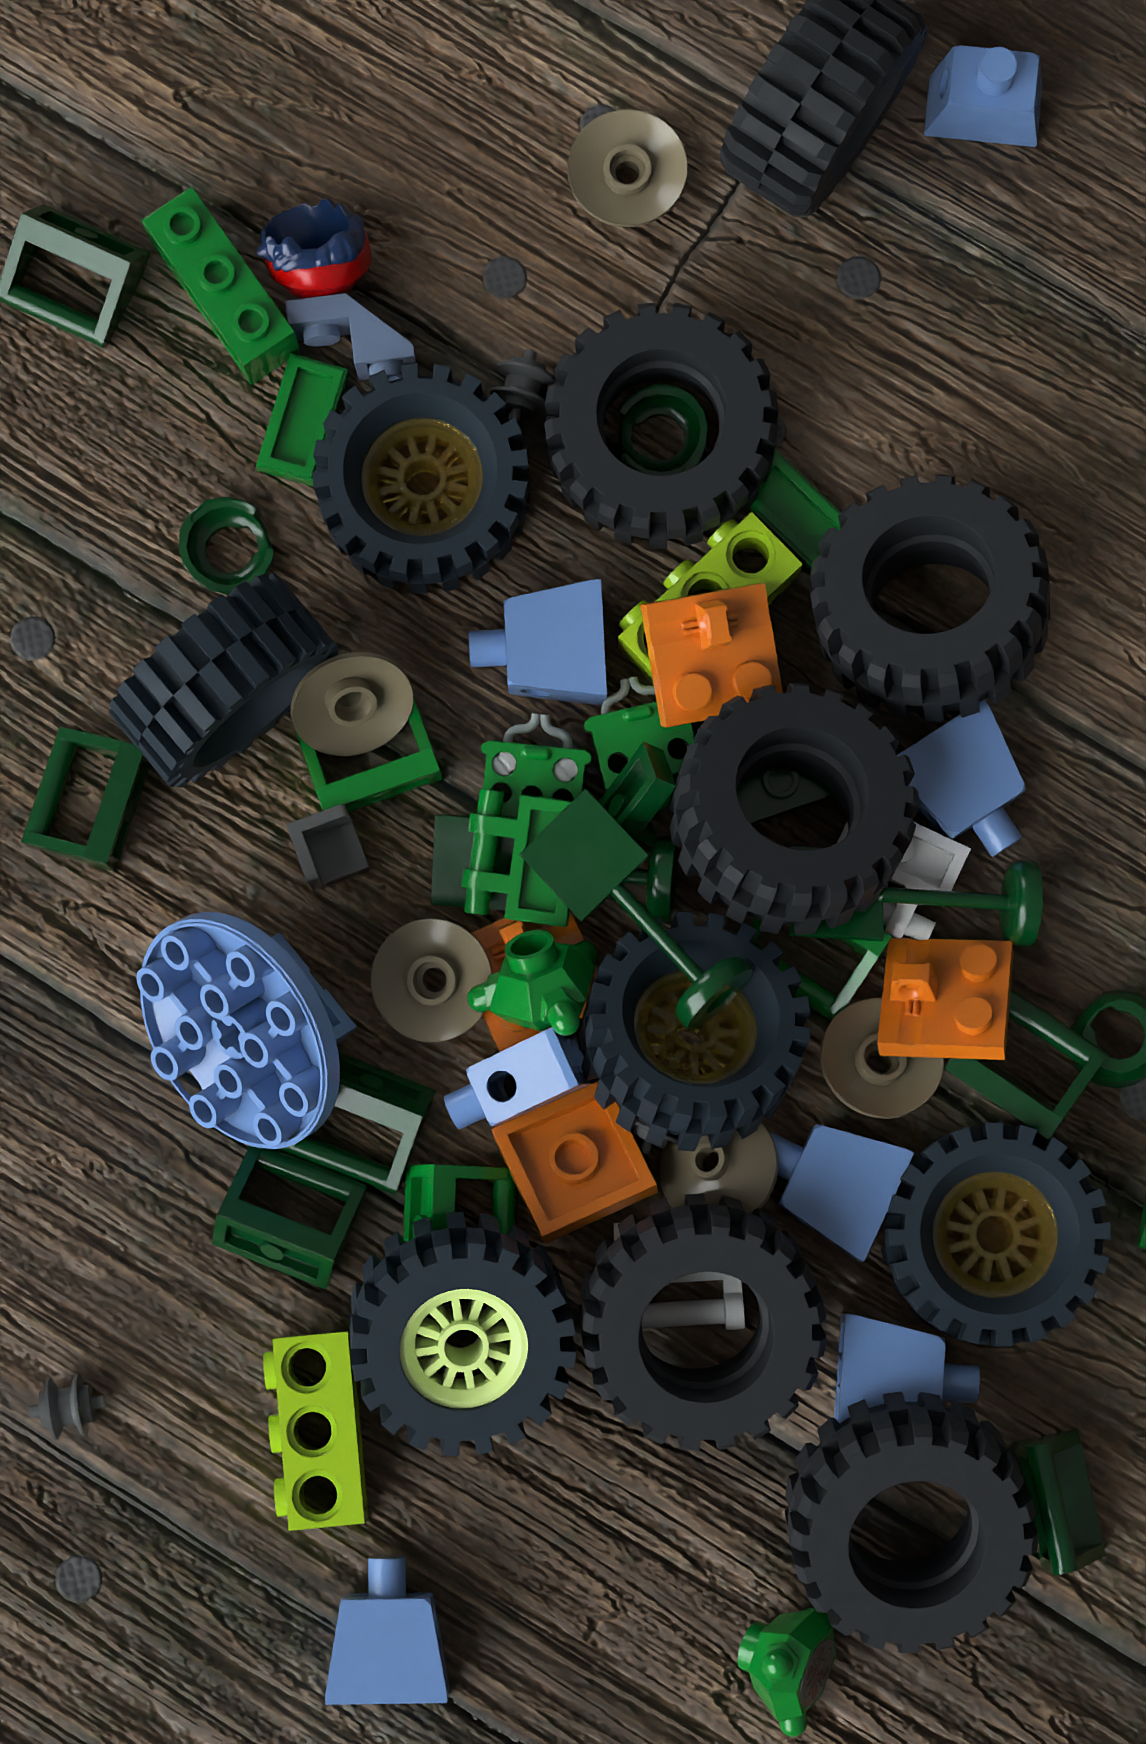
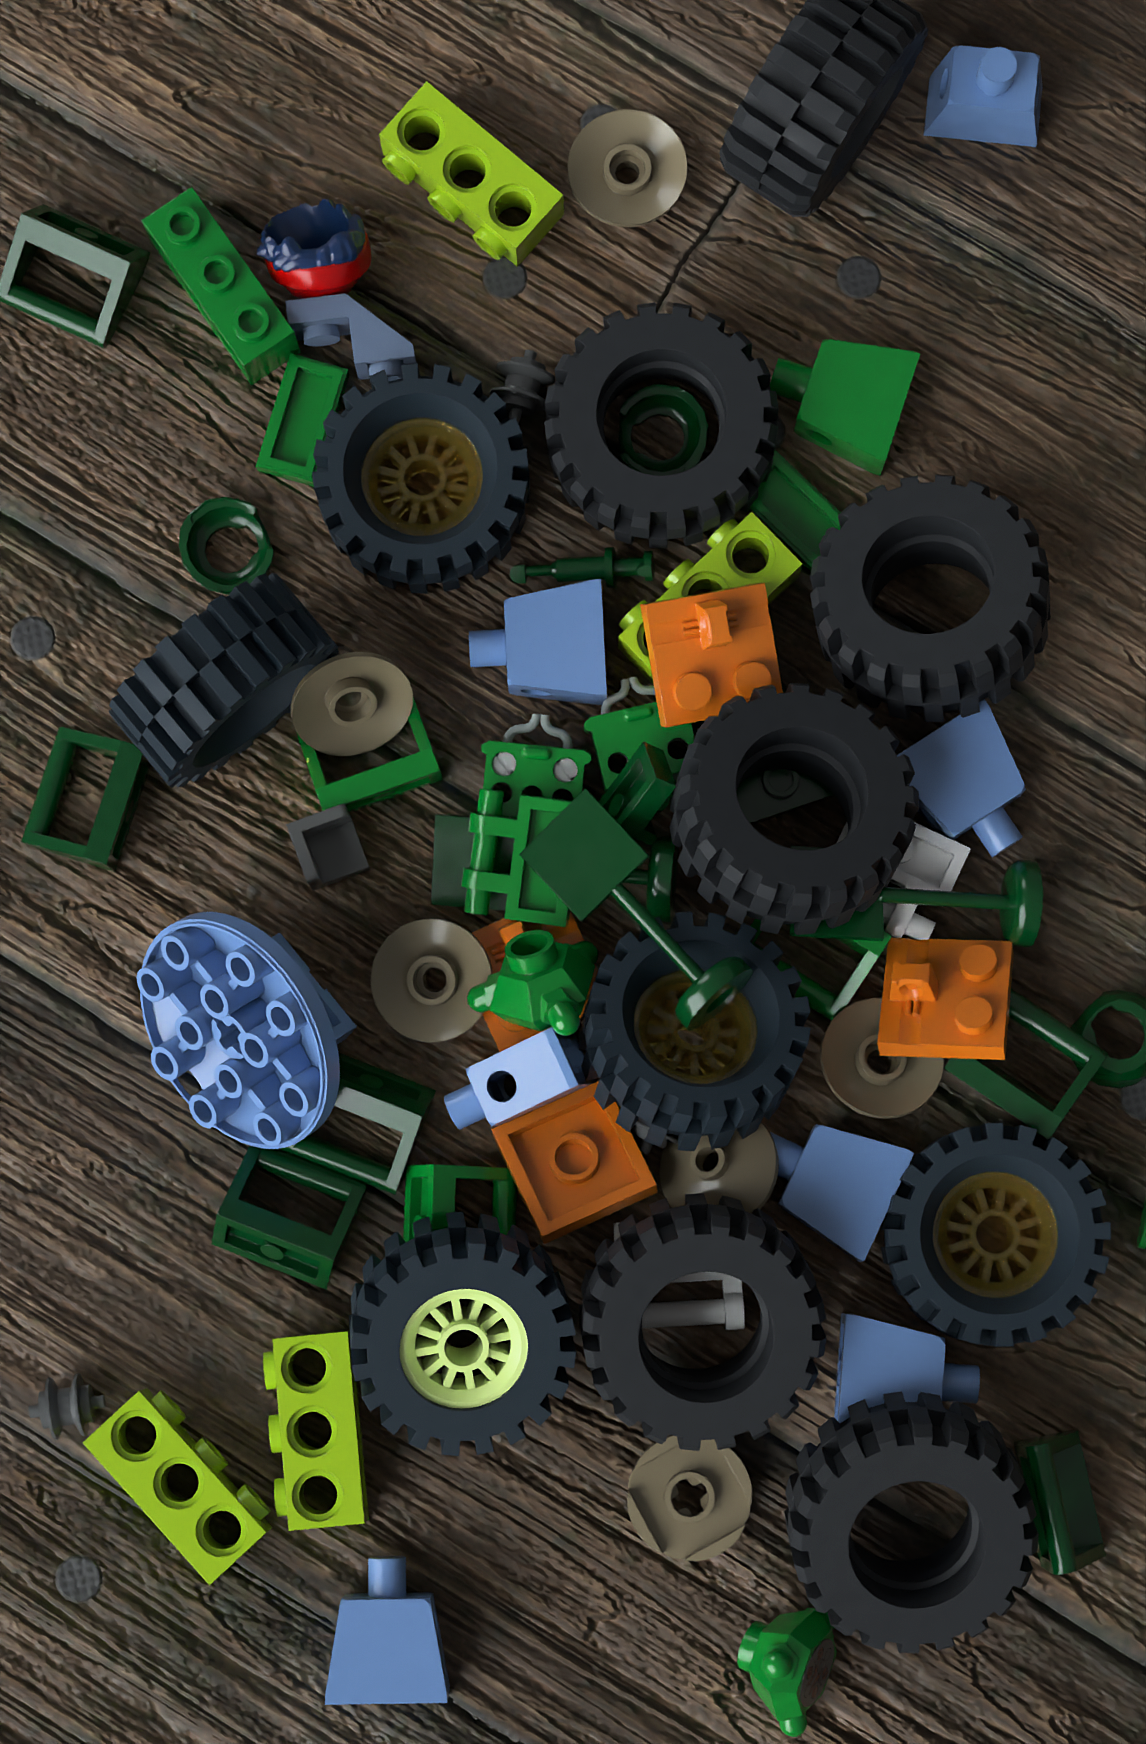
none -> lime brick [83,1388,272,1585]
none -> lime brick [379,81,564,267]
none -> dark green piece [510,547,655,588]
none -> dark tan plate [627,1435,752,1561]
none -> green torso [770,339,920,476]

